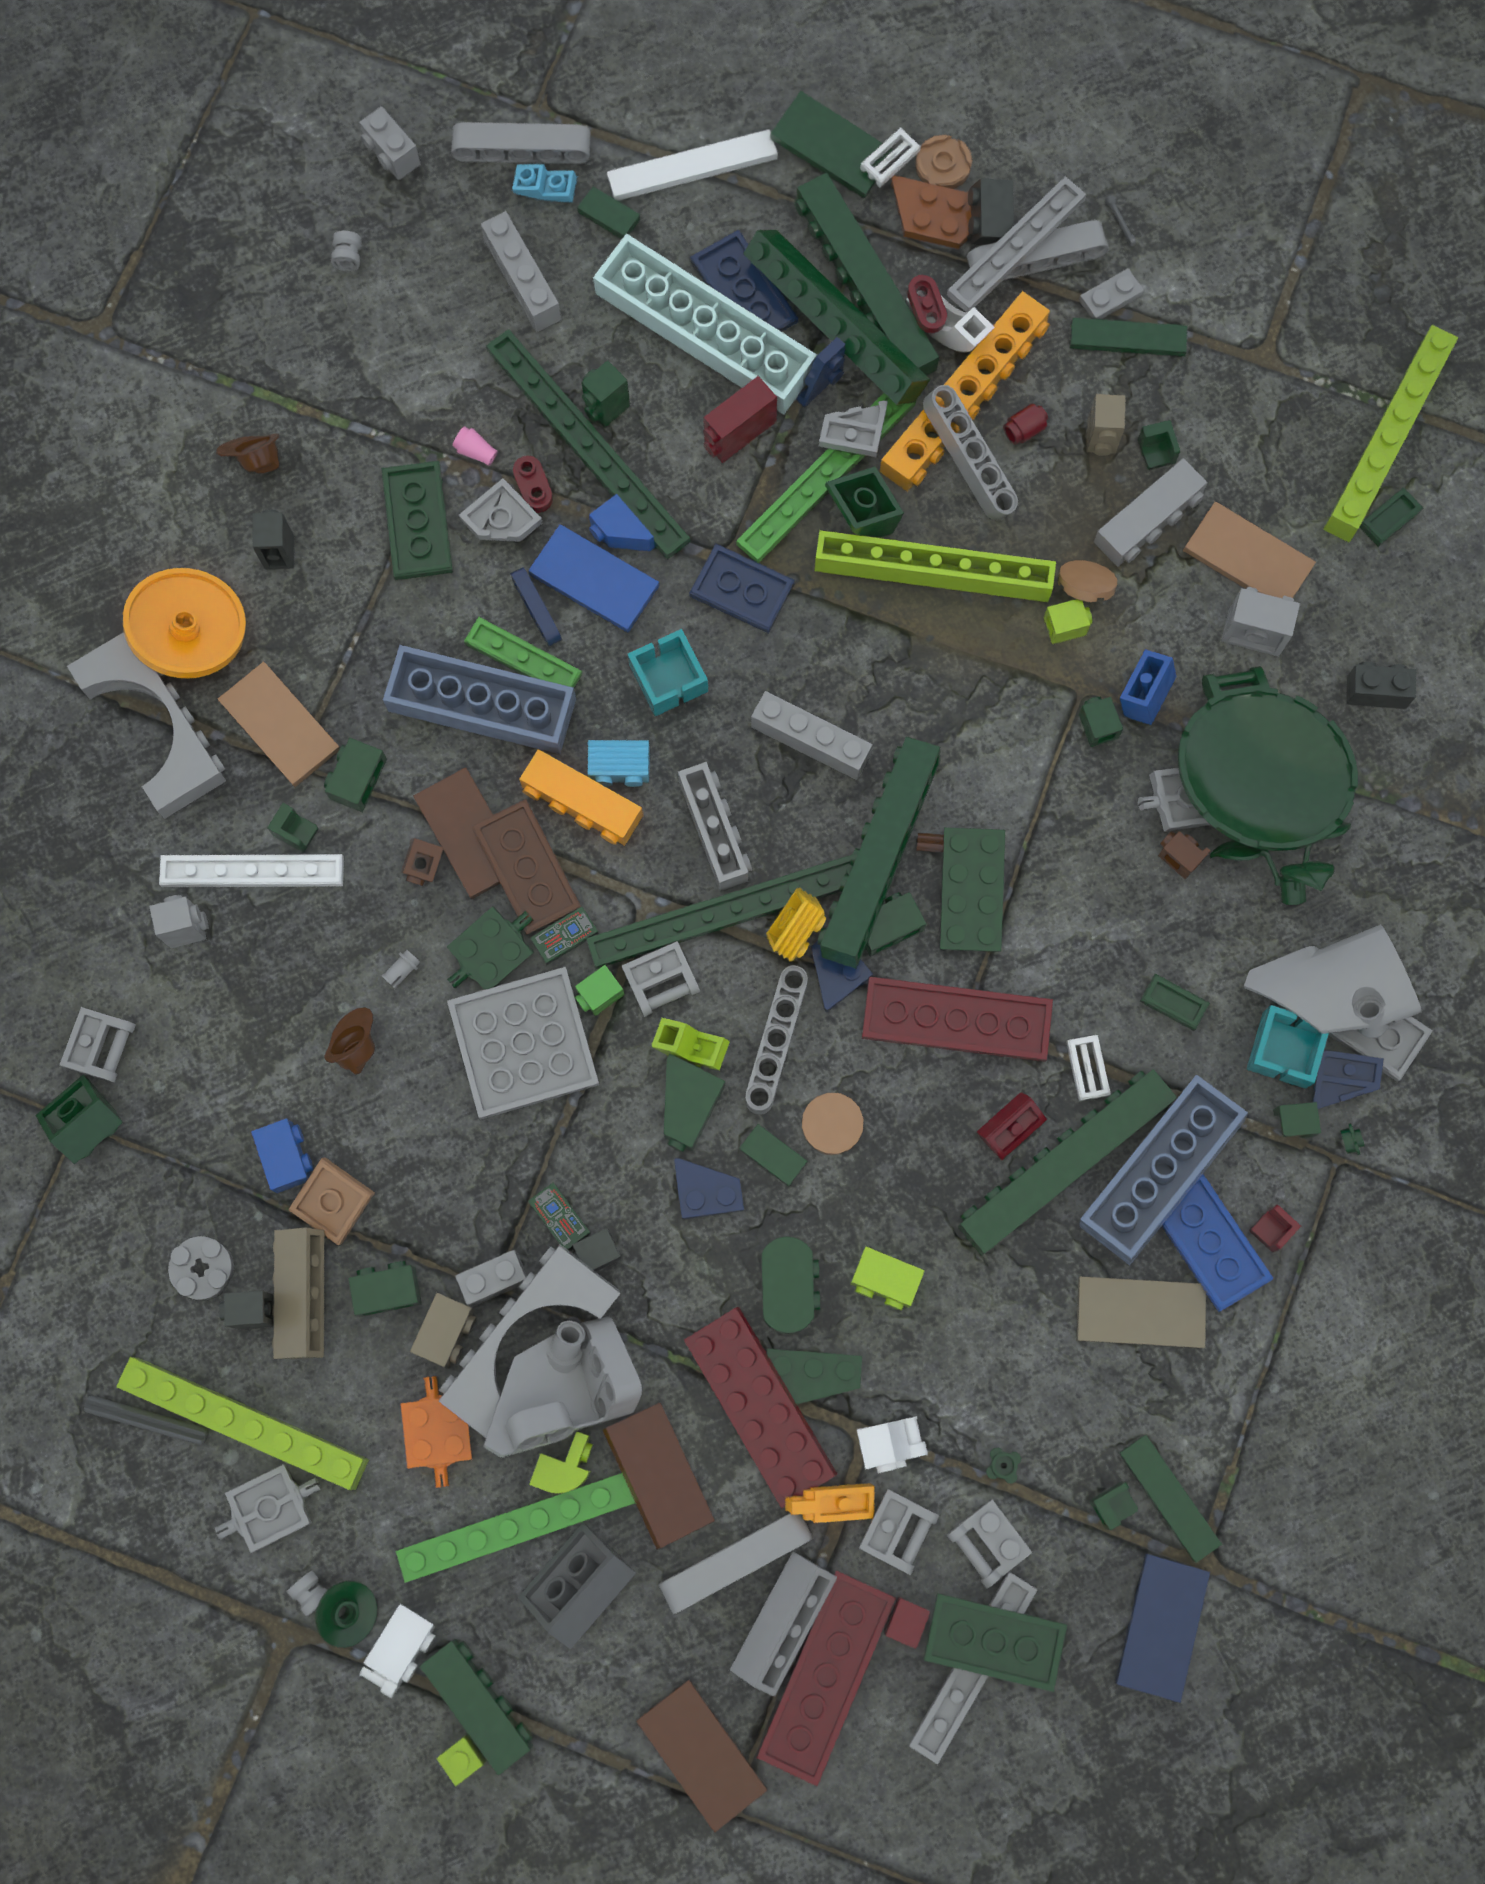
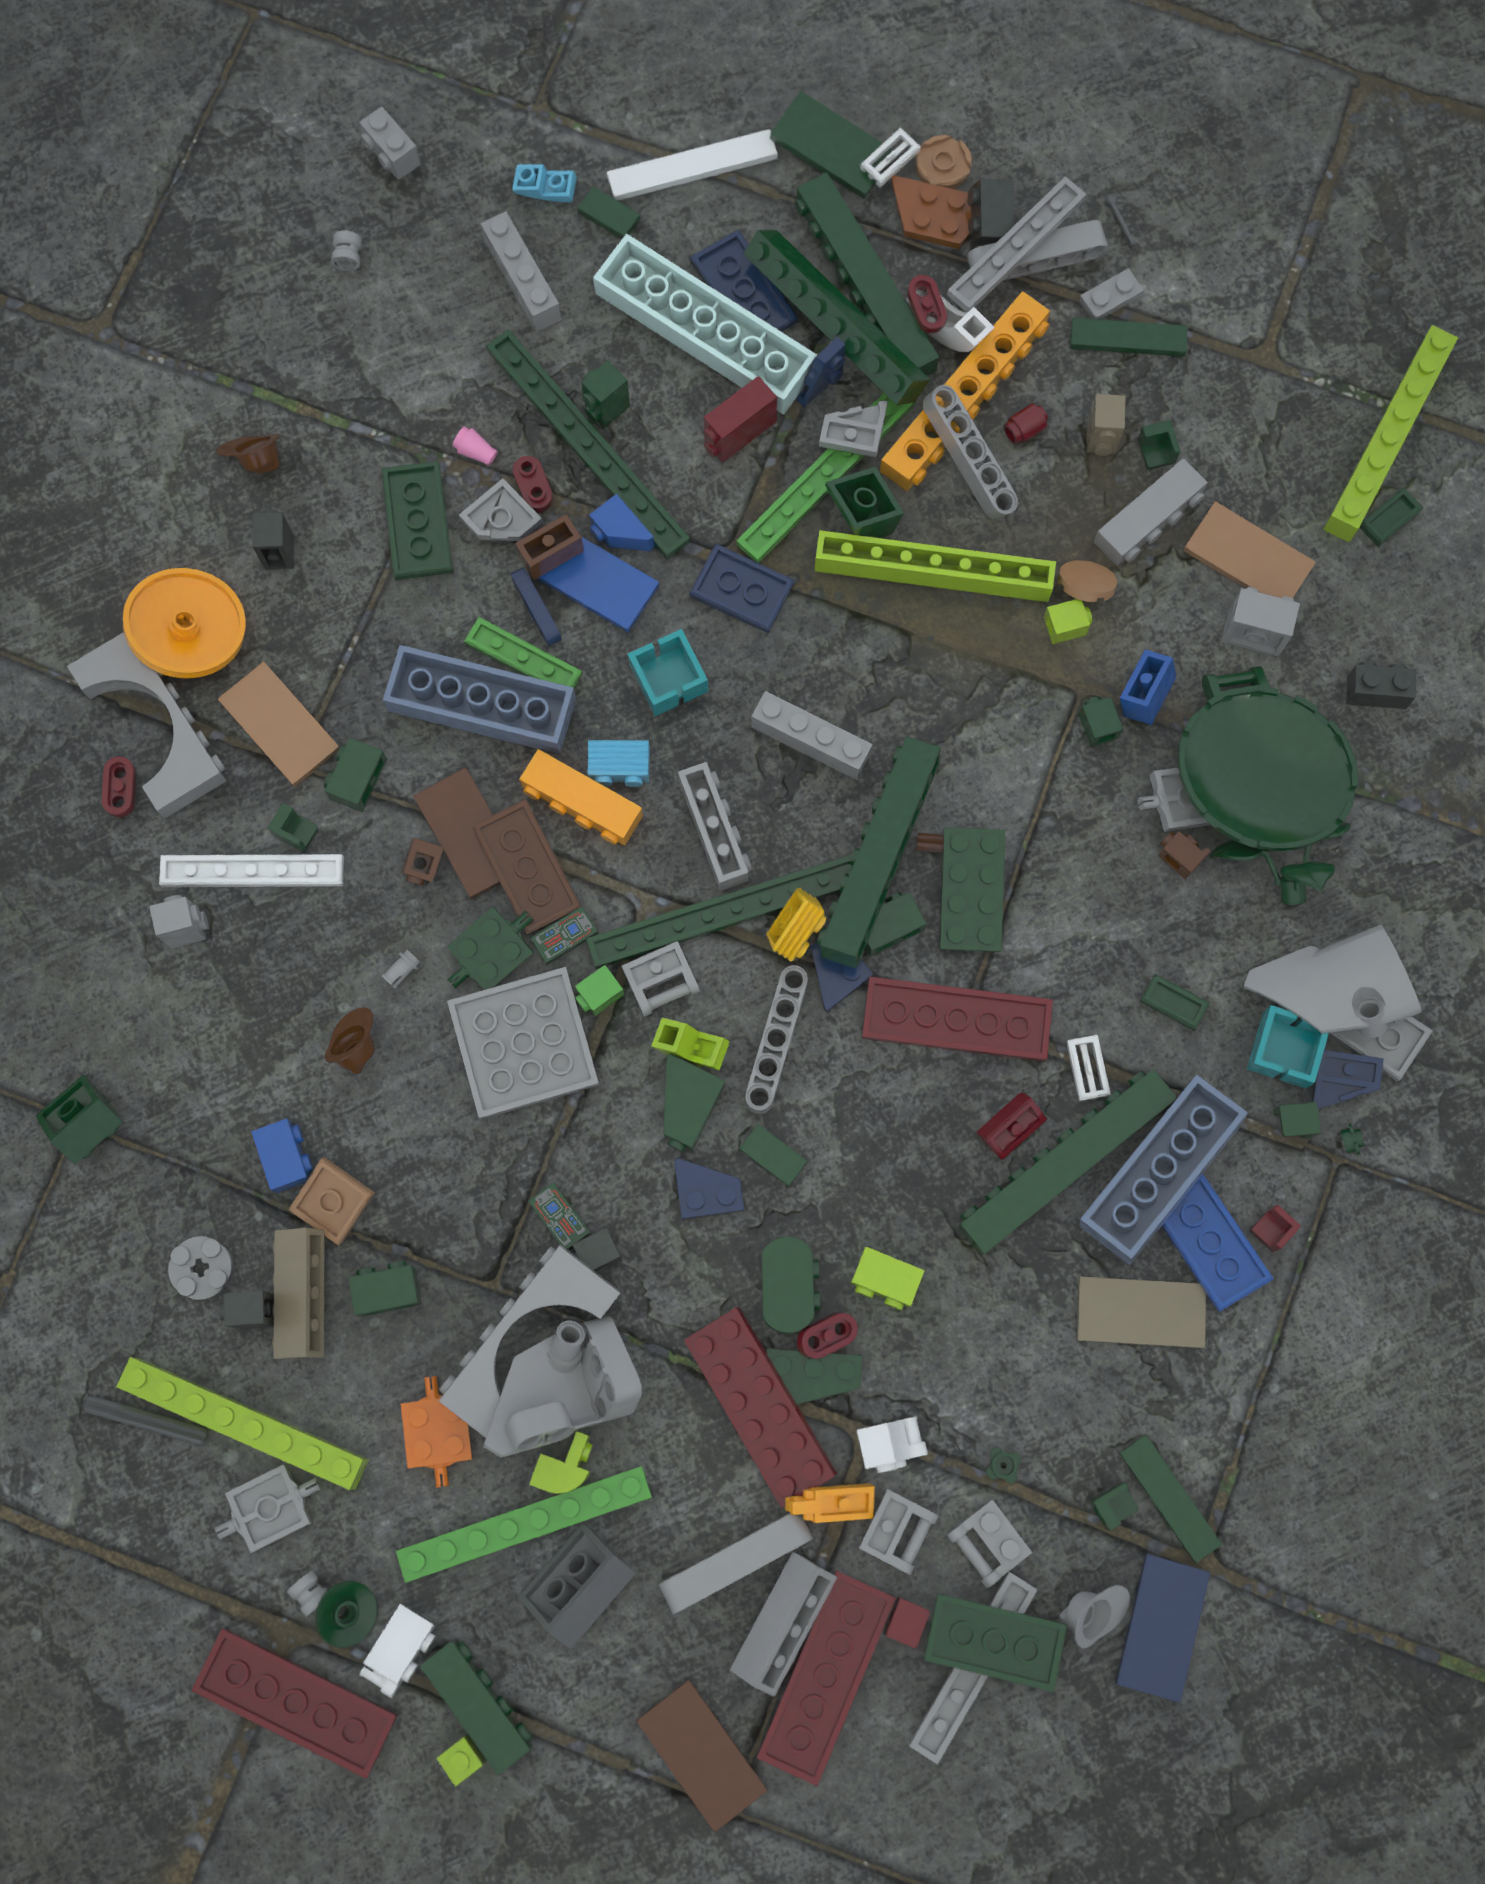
light grey plate [60,1007,136,1083] -> none
dark tan brick [410,1293,477,1368] -> none
light grey beam [451,122,590,164] -> none
light grey brick [455,1250,527,1307] -> none
reddish brown tile [603,1402,715,1550] -> none
medium nougat tile [802,1093,864,1155] -> none
none -> dark red plate [101,756,136,818]
none -> dark red plate [191,1628,398,1779]
none -> brick [515,514,584,581]
none -> dark red plate [797,1313,858,1359]
none -> light grey piece [1059,1585,1130,1648]

